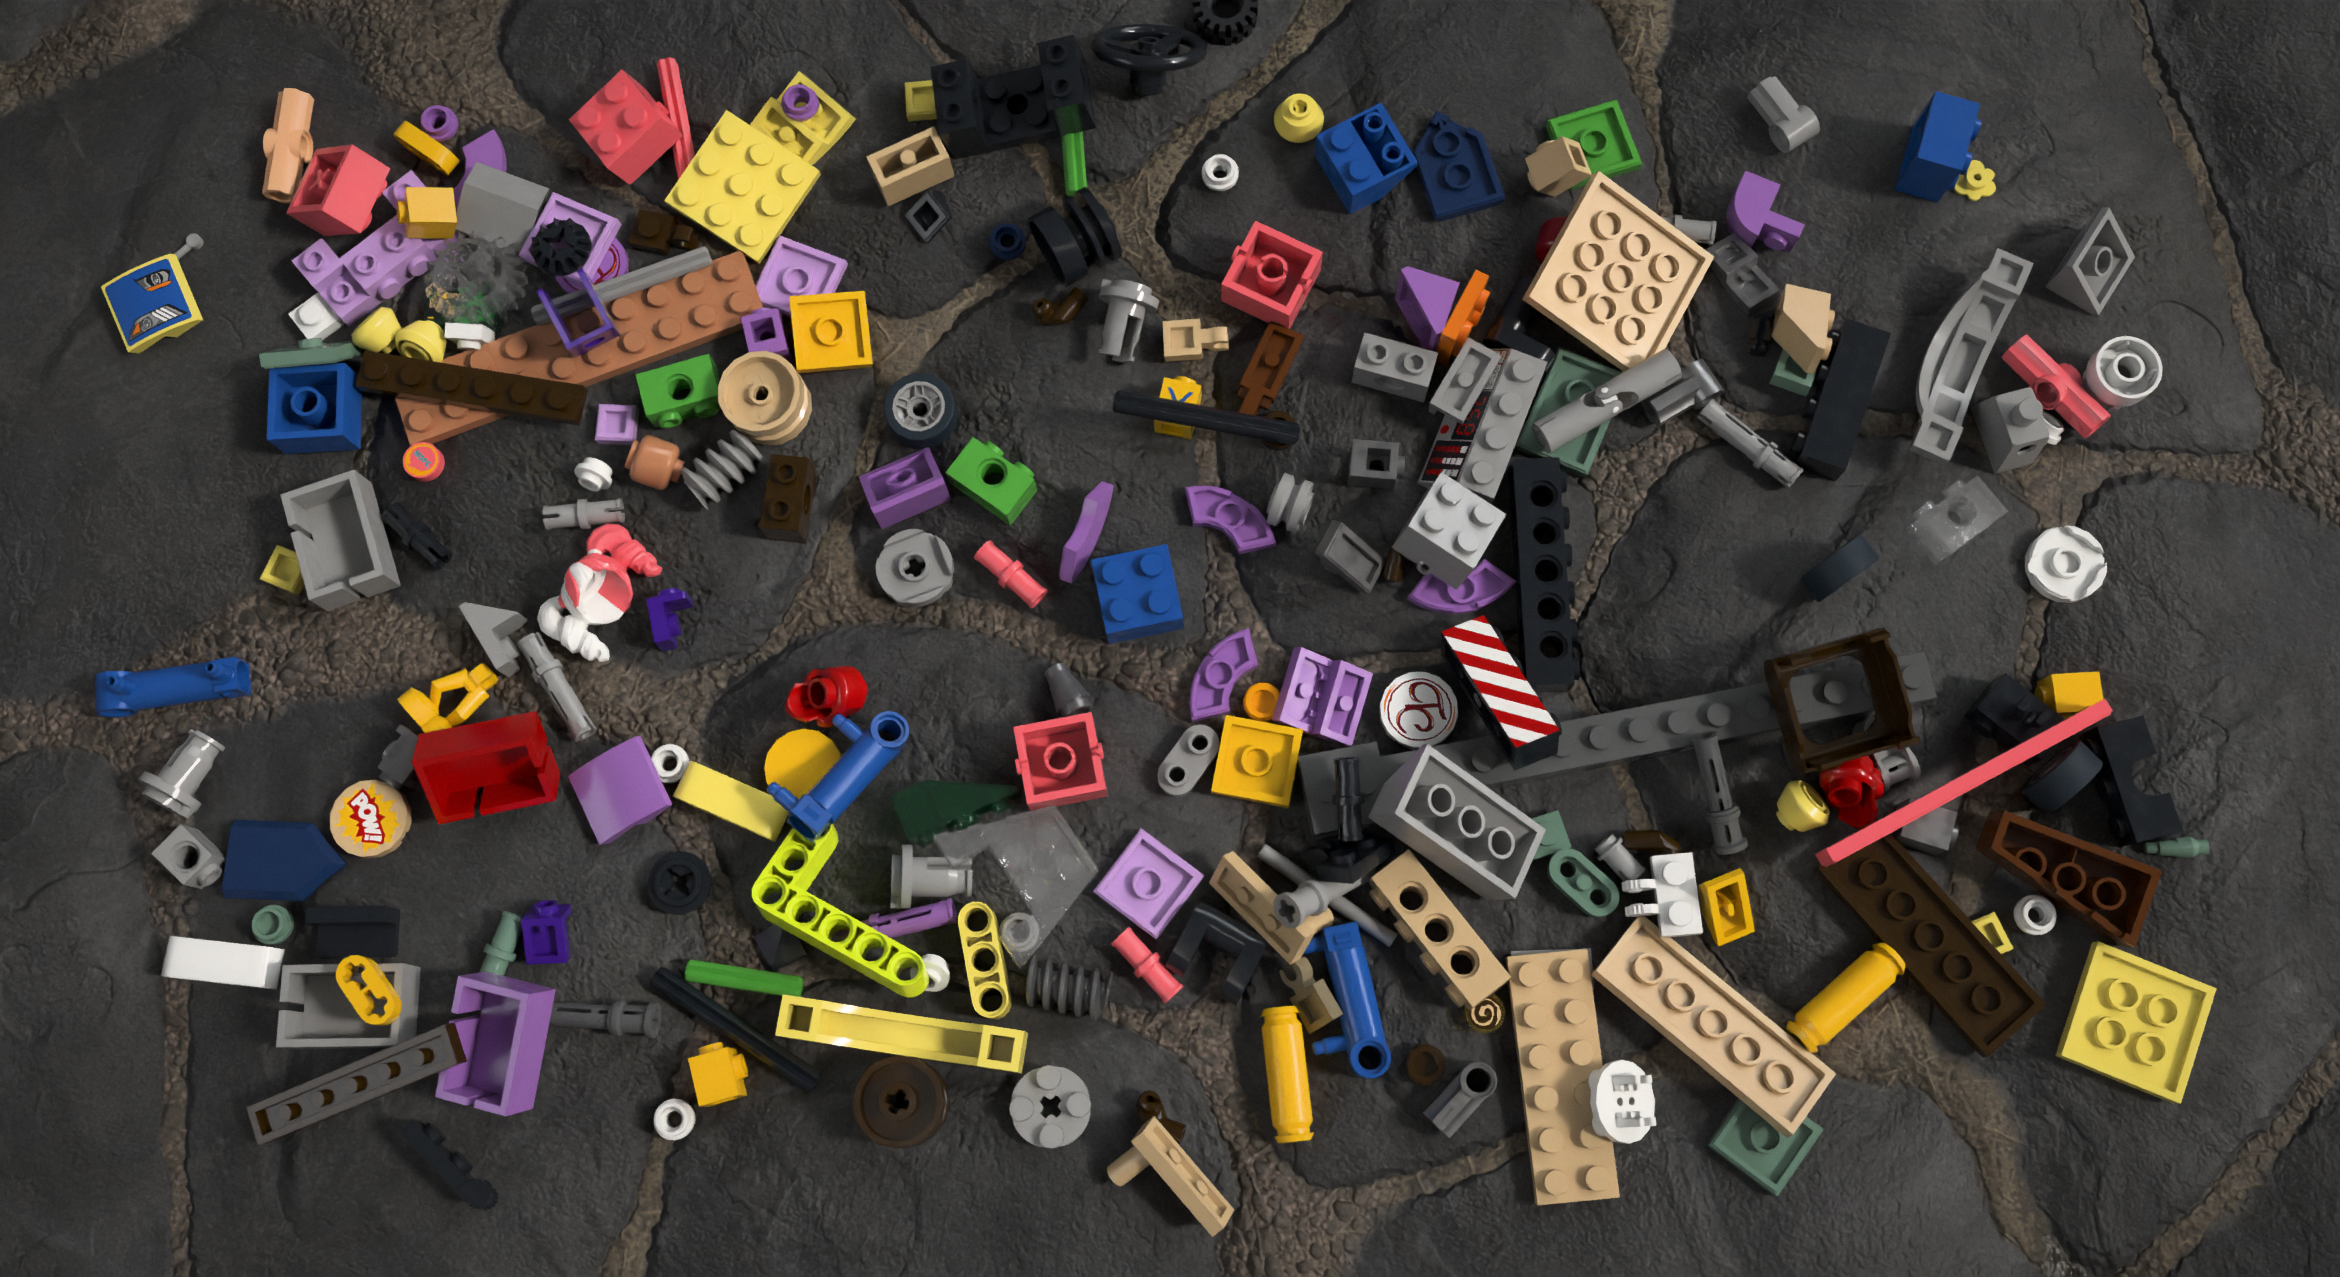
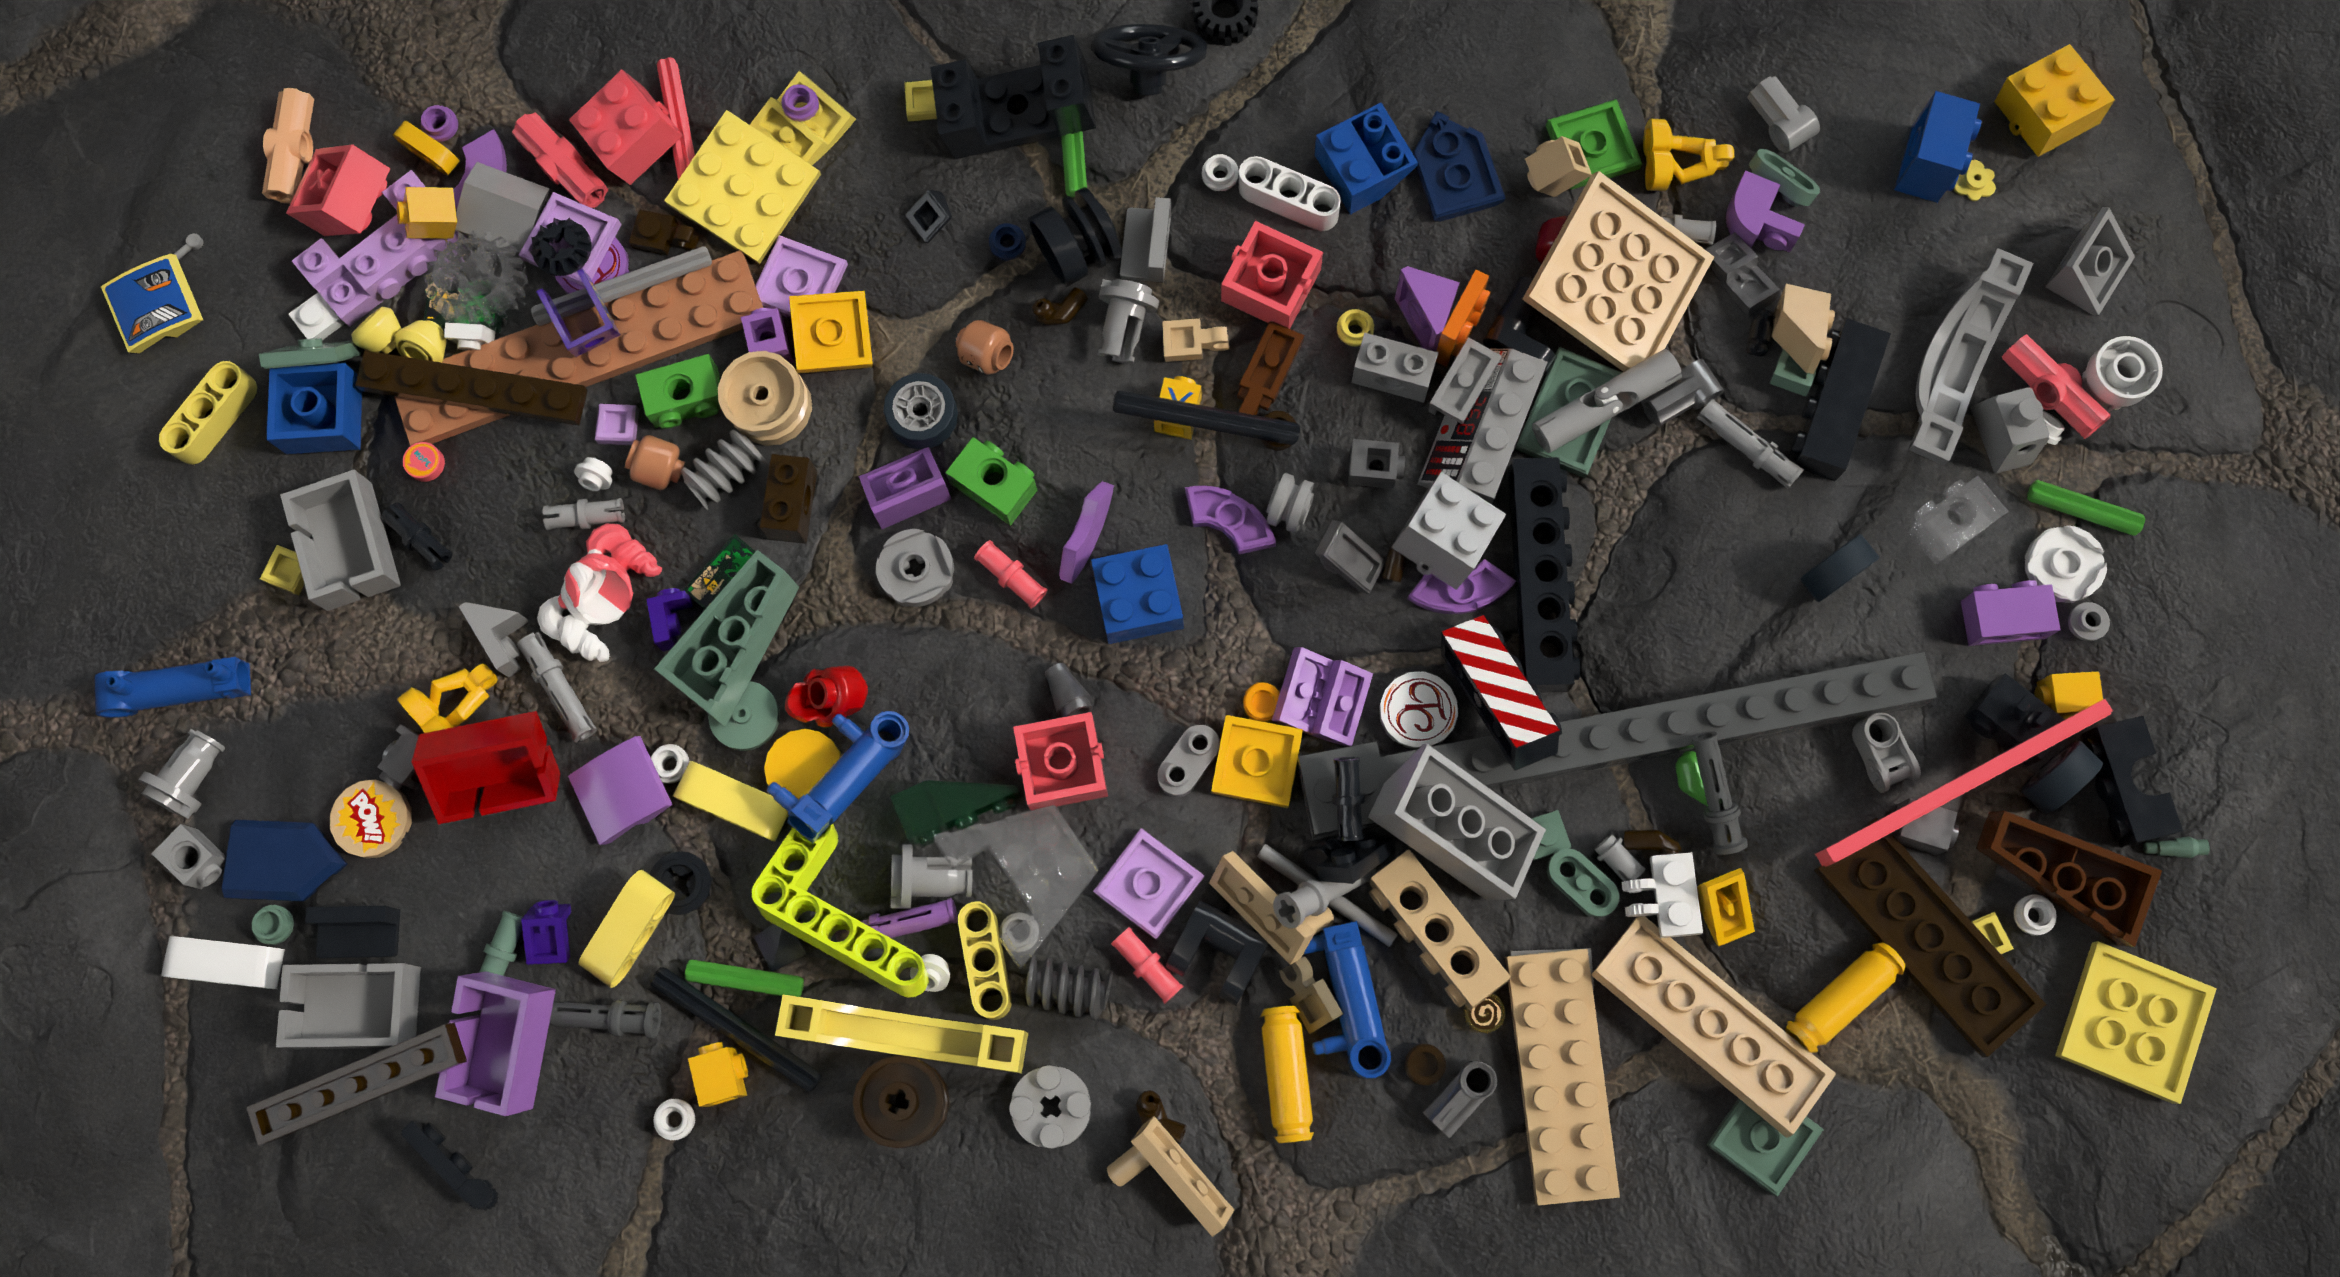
yellow beam [336,955,402,1026] -> none
tan brick [866,126,954,206] -> none
medium lavender tile [1190,628,1258,722] -> none
light yellow cone [1274,94,1324,143] -> none
white plate [1589,1060,1656,1144] -> none
dark brown piece [1764,628,1921,774] -> none
light yellow cone [1776,780,1830,832] -> none
red head [1819,755,1884,830] -> none
none -> light yellow beam [159,361,257,464]
none -> coral piece [512,112,608,208]
none -> light yellow beam [579,870,675,988]
none -> sand green wedge [654,550,800,727]
none -> tile [683,534,756,610]
none -> sand green piece [708,681,780,751]
none -> nougat head [956,320,1014,375]
none -> light grey panel [1120,197,1171,283]
none -> white beam [1239,156,1341,231]
none -> light yellow plate [1337,309,1374,347]
none -> yellow piece [1643,119,1734,191]
none -> bright green arm [1675,750,1708,806]
none -> sand green plate [1749,149,1820,207]
none -> medium lavender brick [1961,580,2061,646]
none -> yellow brick [1994,44,2115,157]
none -> bright green axle [2027,480,2145,536]
none -> light grey plate [2068,602,2110,641]

